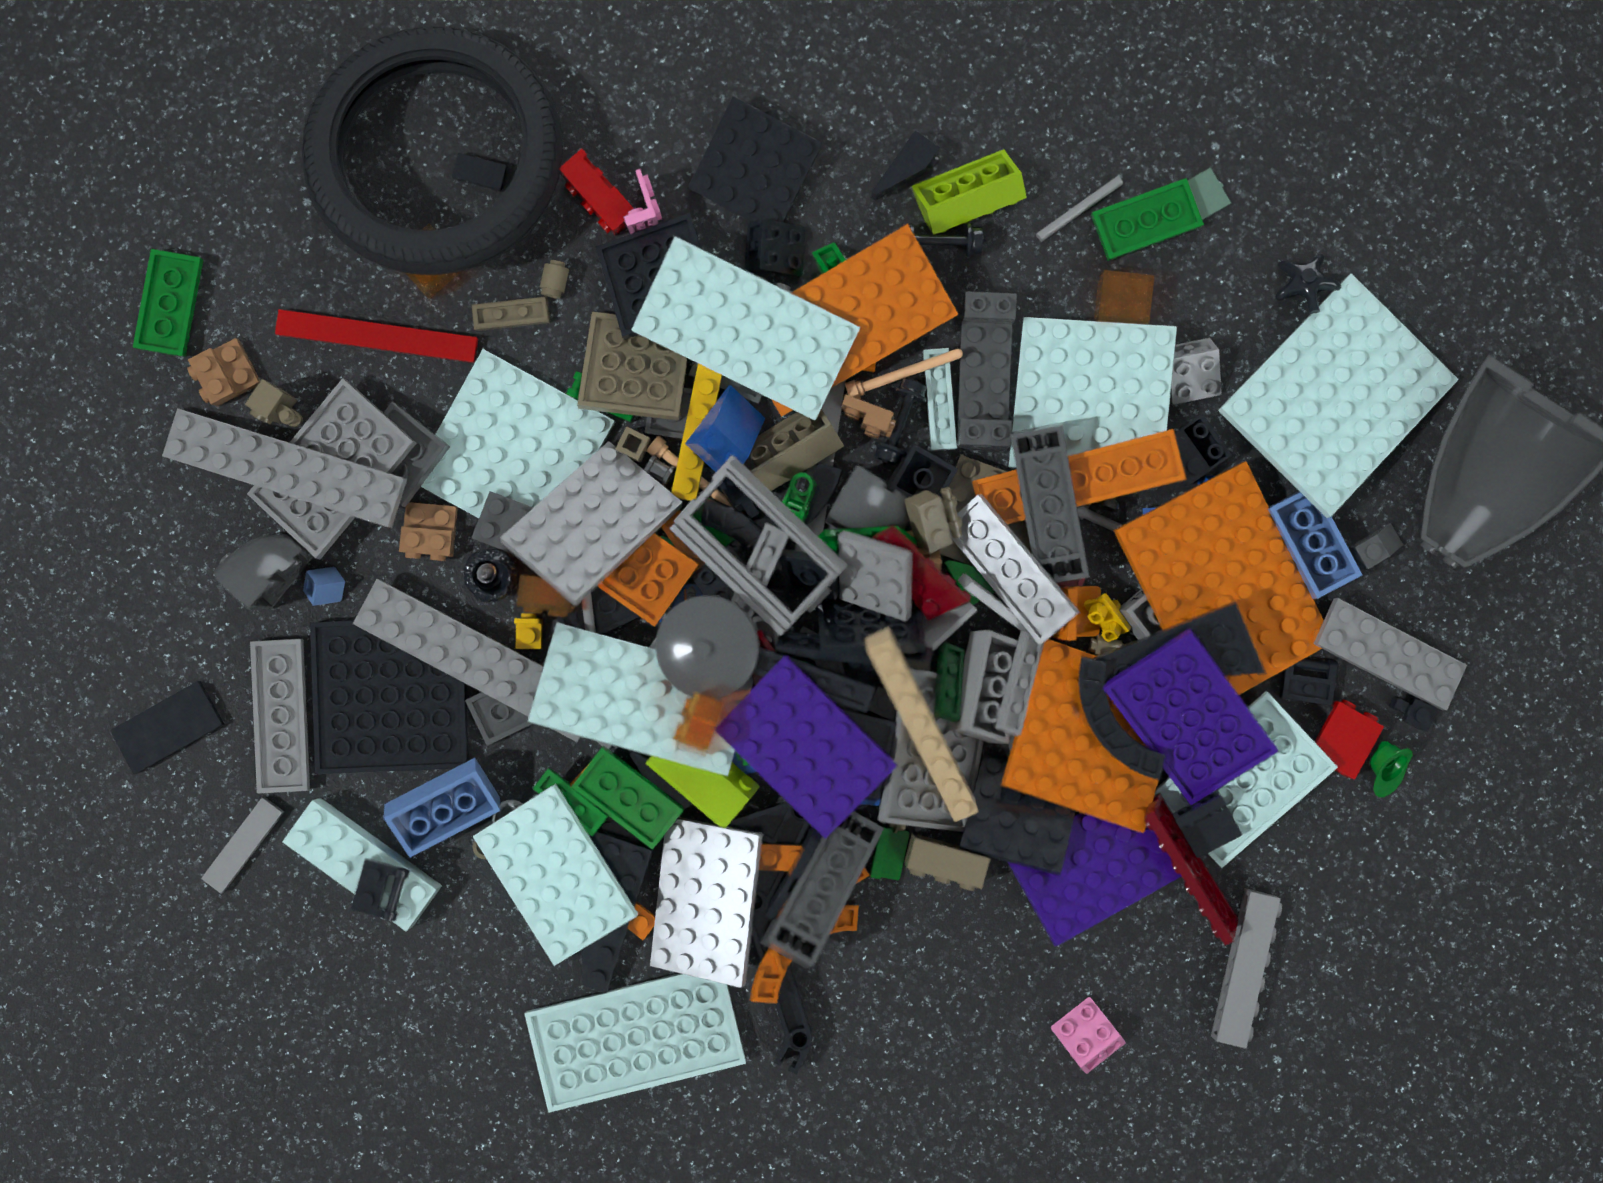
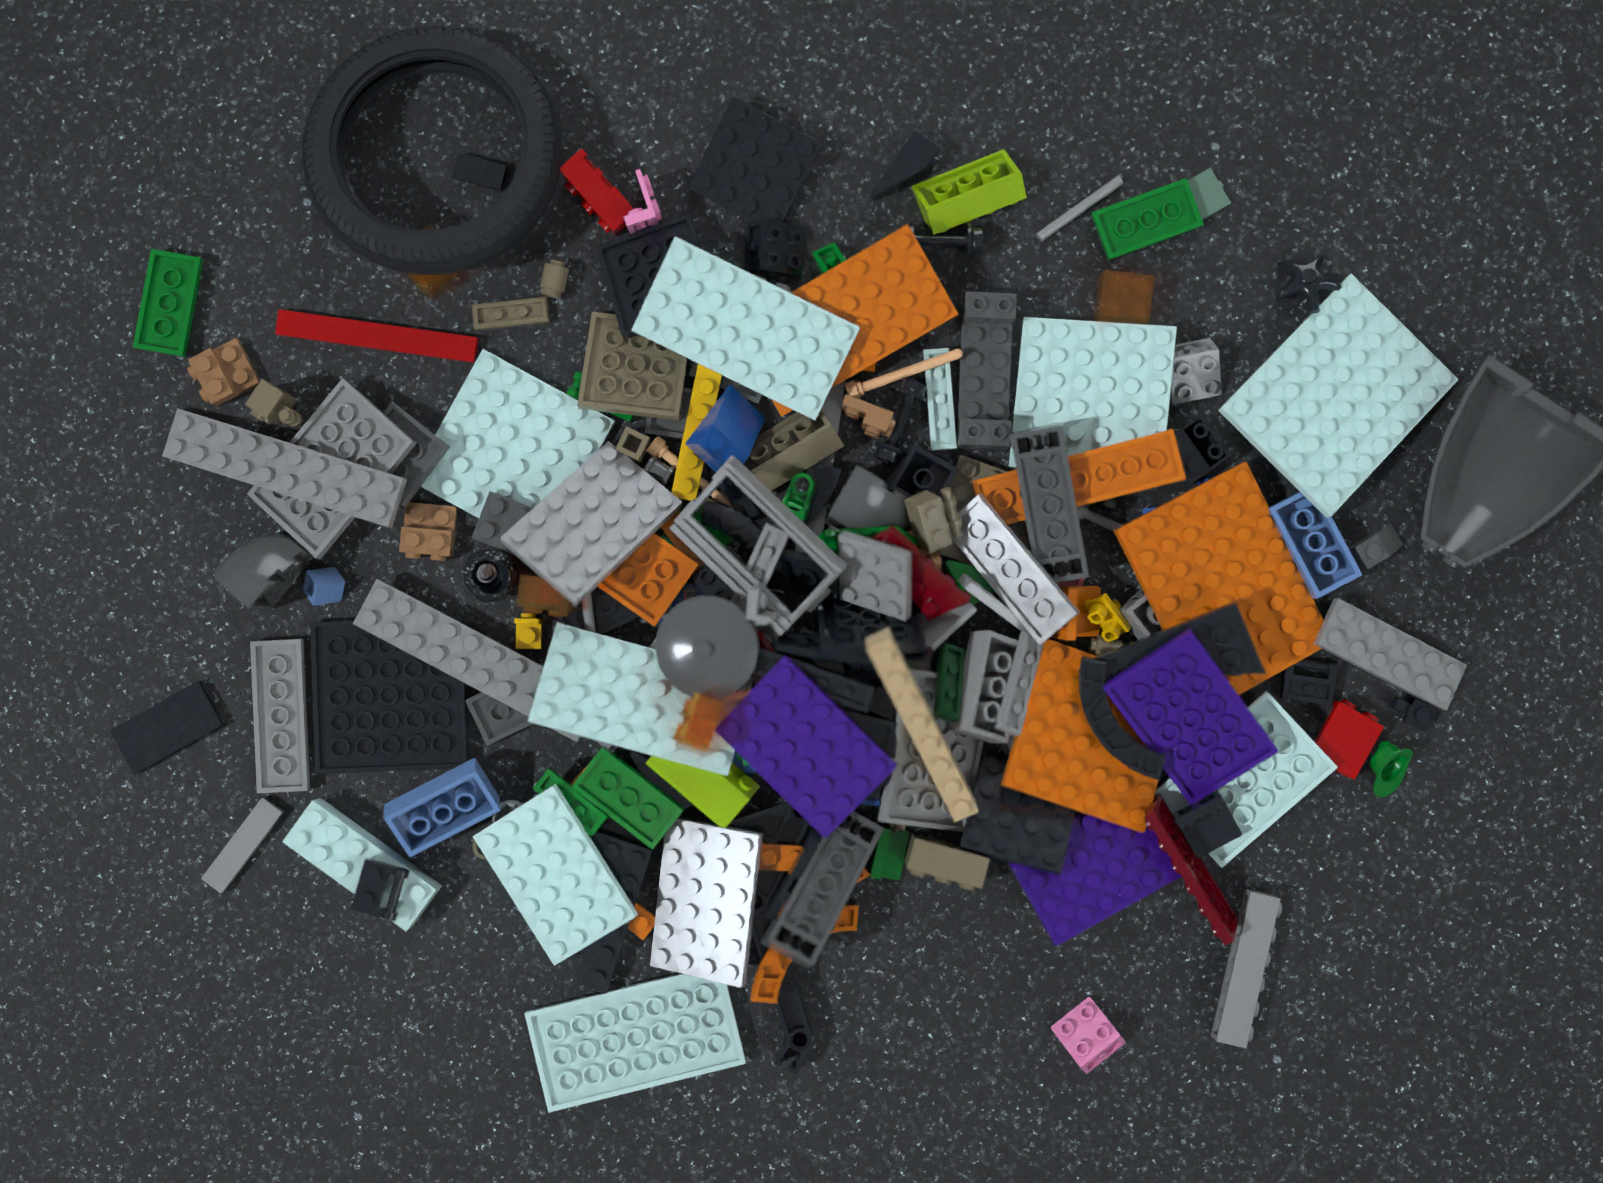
none -> light grey bracket [746,583,777,625]

